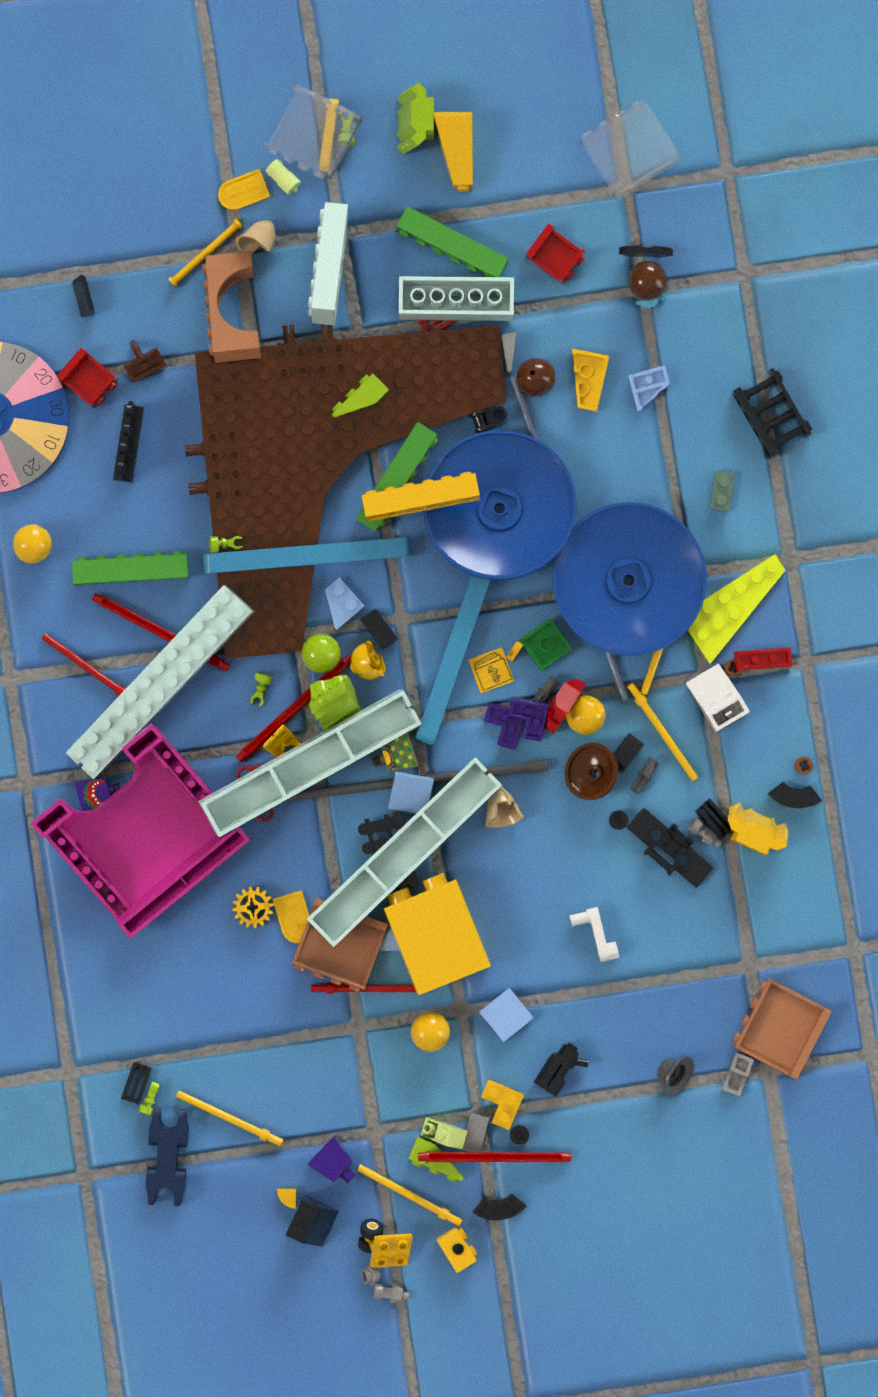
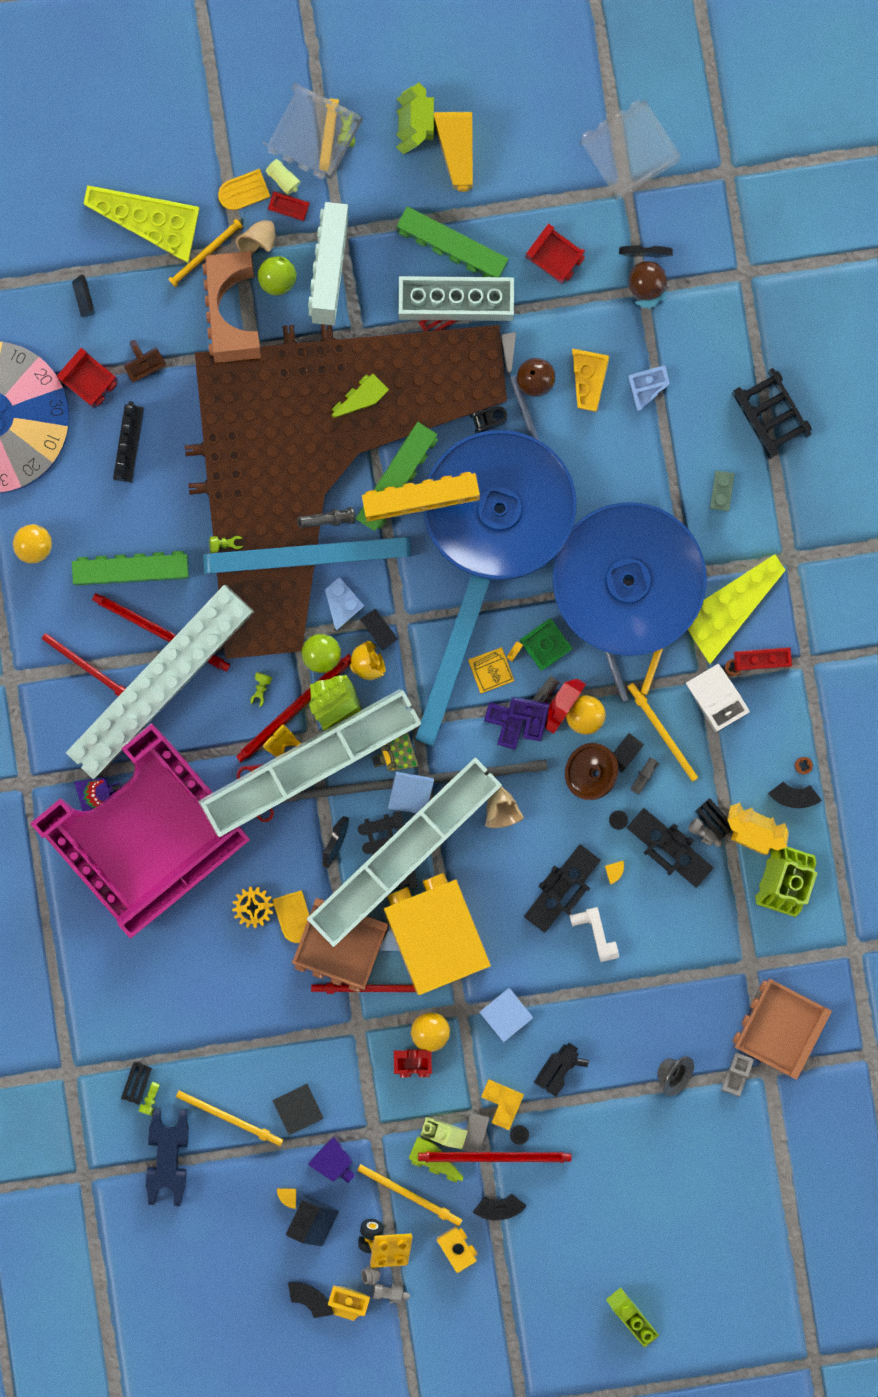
none -> neon yellow wing [83,185,200,263]
none -> lime piece [258,256,297,296]
none -> red tile [268,191,310,222]
none -> clear smoke tile [272,1083,324,1135]
none -> black tile [288,1282,333,1318]
none -> dark grey pin [297,507,356,529]
none -> black tile [322,816,349,868]
none -> yellow slope [328,1285,370,1321]
none -> red cylinder [394,1049,432,1078]
none -> black piece [523,844,601,933]
none -> yellow tile [605,861,624,884]
none -> lime slope [606,1287,659,1348]
none -> lime slope [755,847,818,917]

